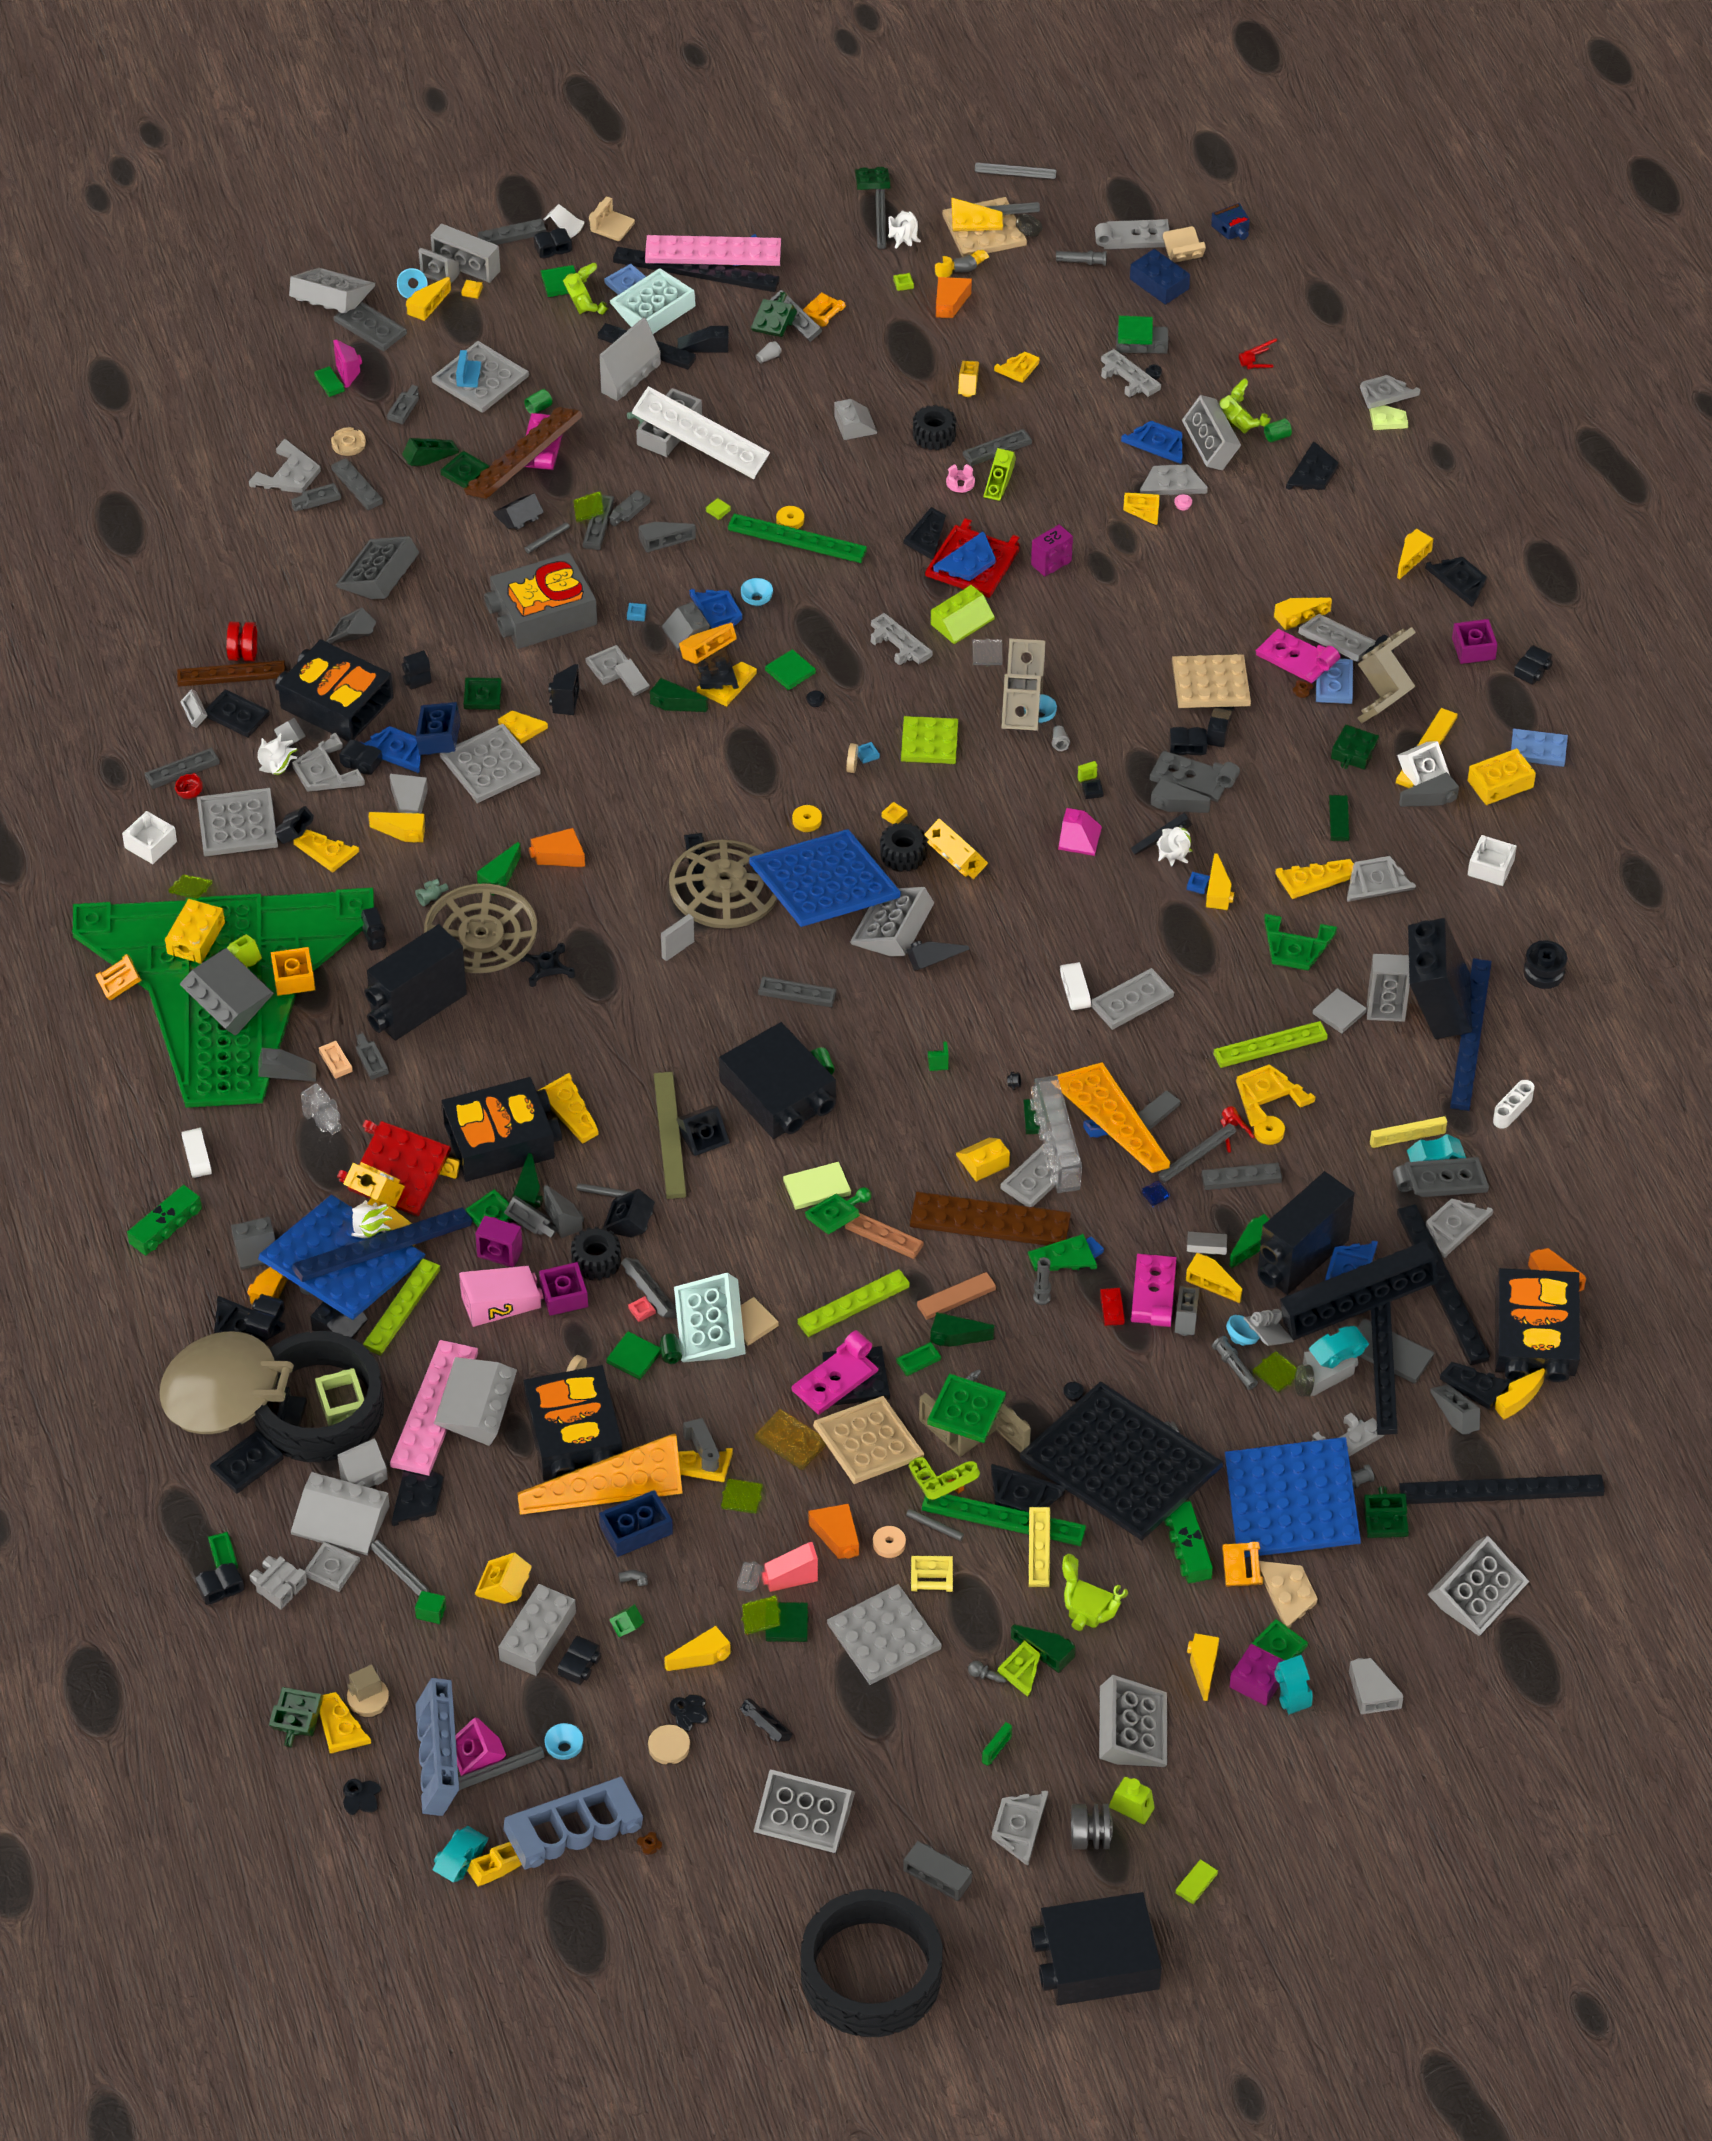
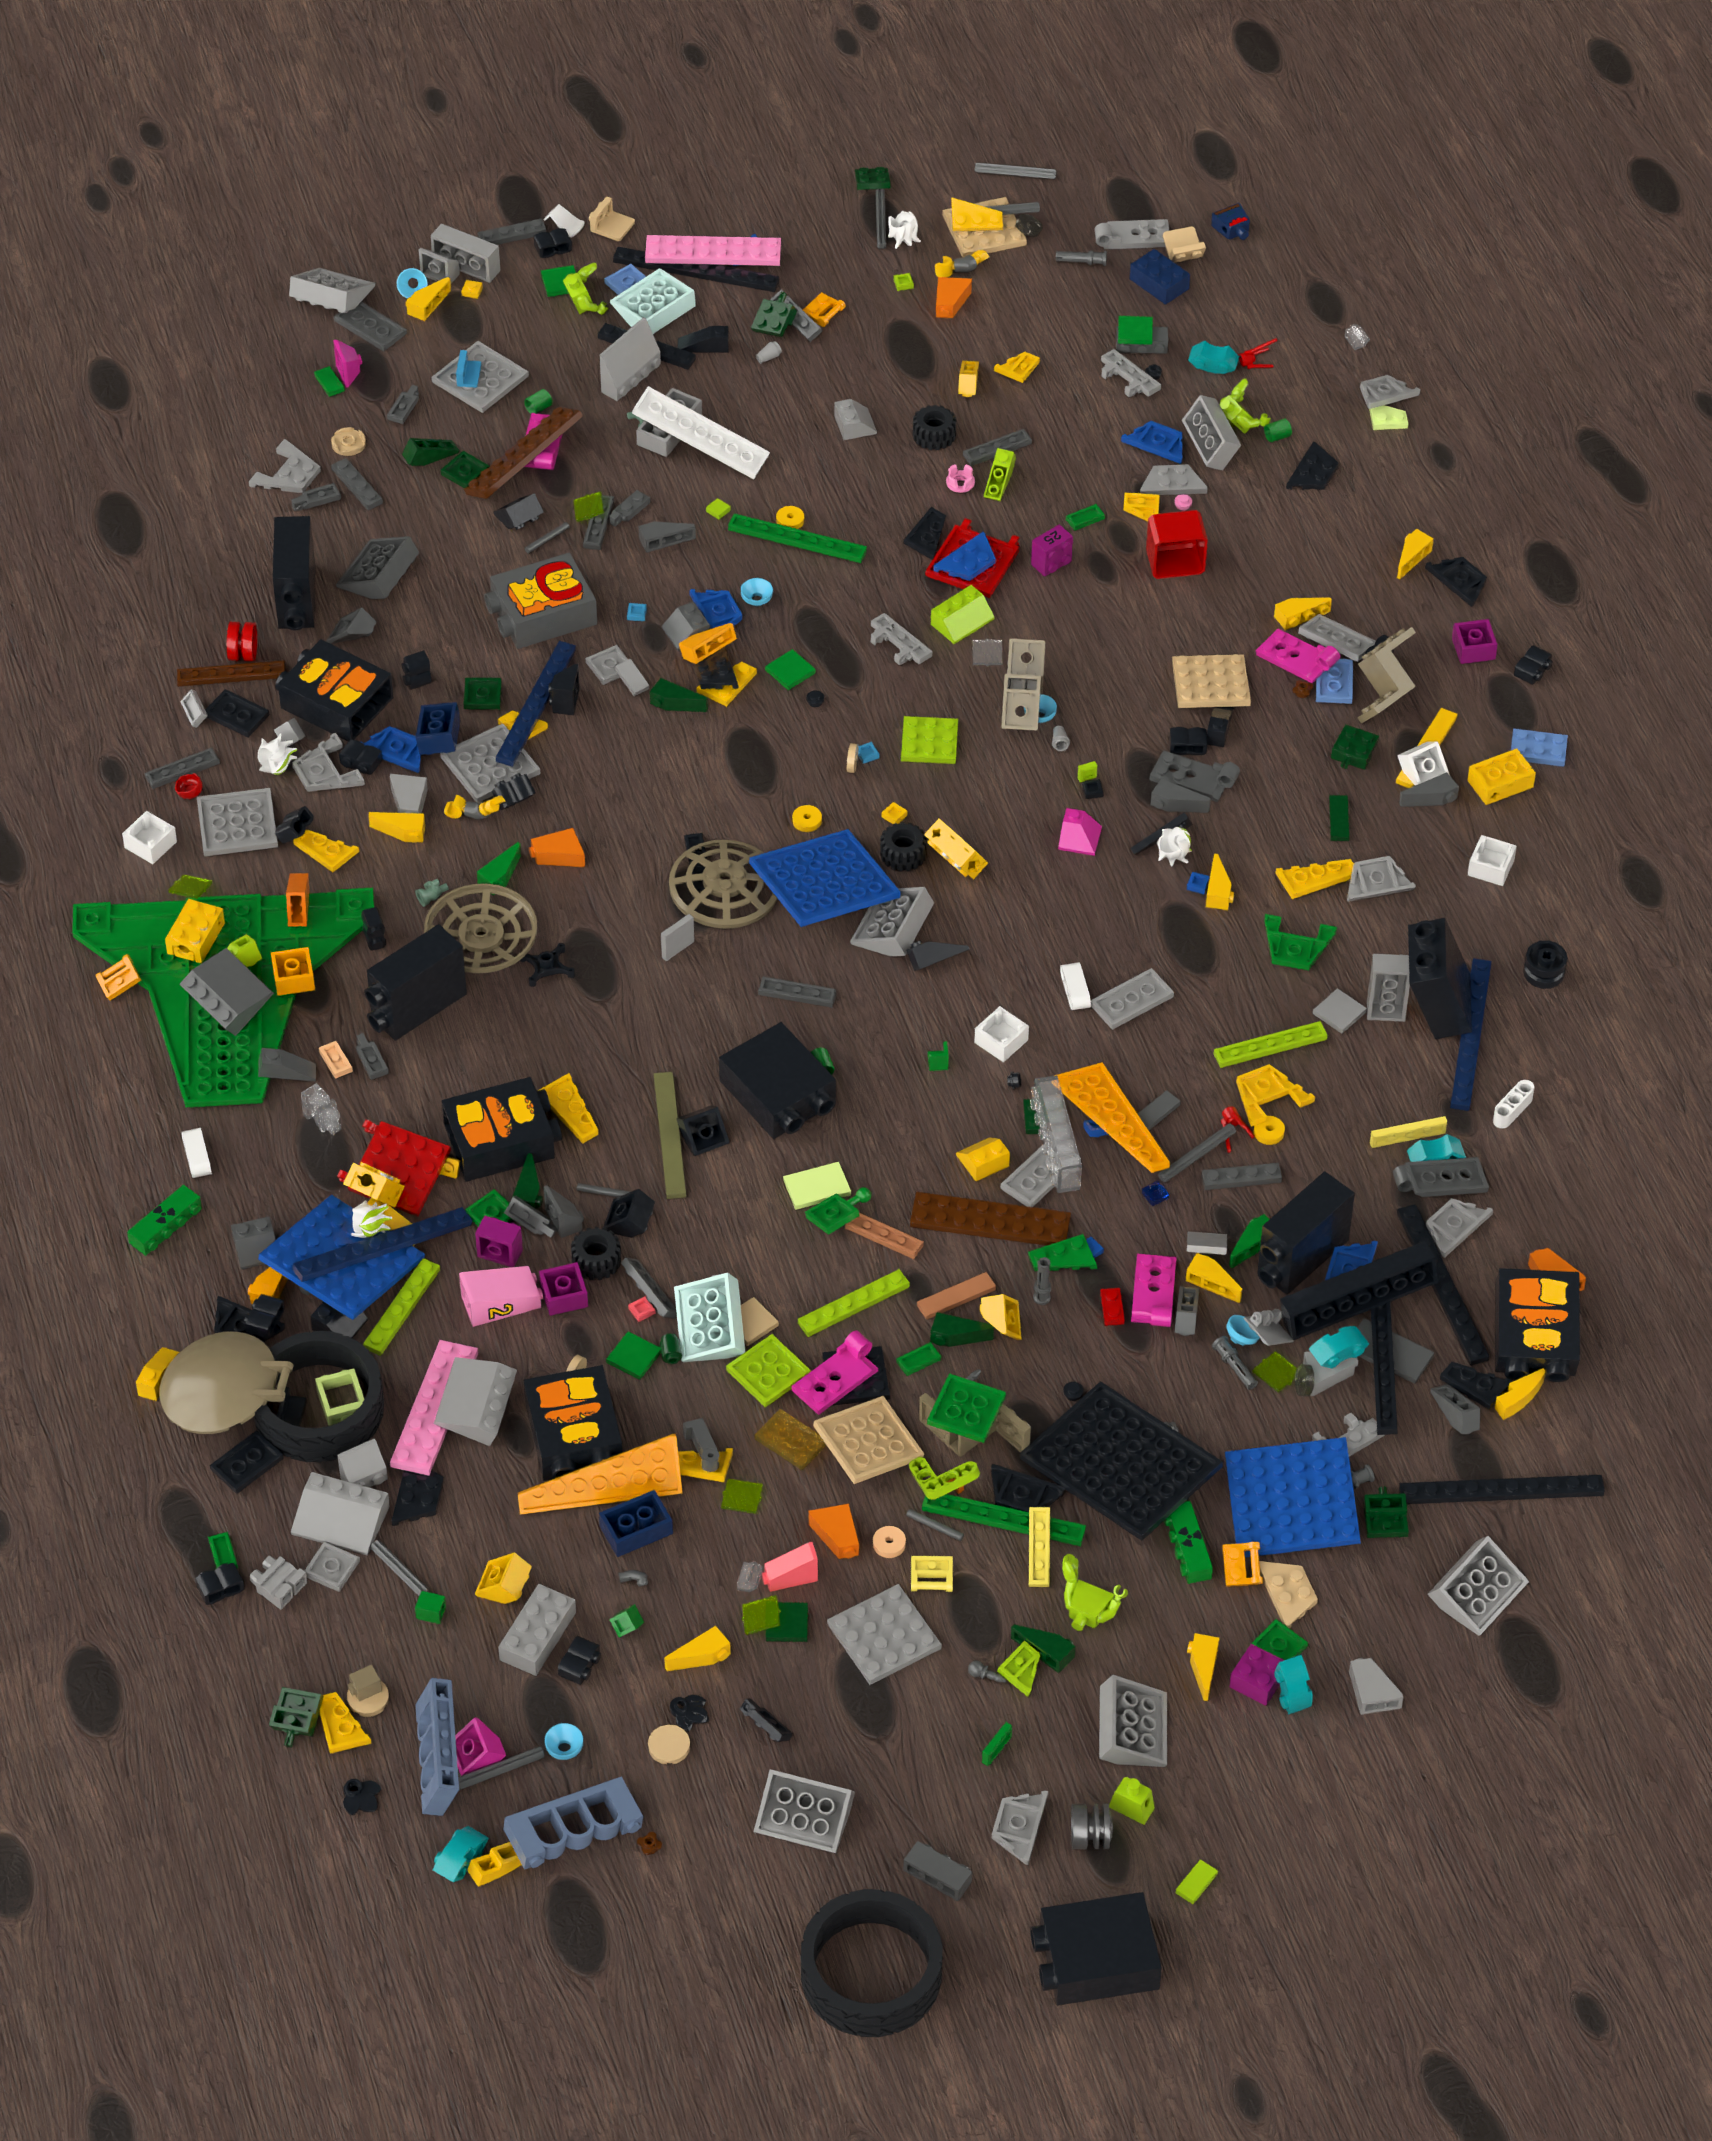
none -> yellow slope [136,1347,179,1401]
none -> black brick [273,516,316,630]
none -> orange slope [286,873,310,927]
none -> yellow piece [444,794,506,820]
none -> black brick [492,773,536,810]
none -> dark blue plate [496,641,576,767]
none -> lime plate [726,1334,811,1408]
none -> white container [974,1006,1029,1062]
none -> yellow slope [980,1294,1022,1340]
none -> green tile [1066,504,1105,531]
none -> red plate [1146,510,1208,579]
none -> teal brick [1188,341,1239,374]
none -> clear piece [1345,324,1370,350]

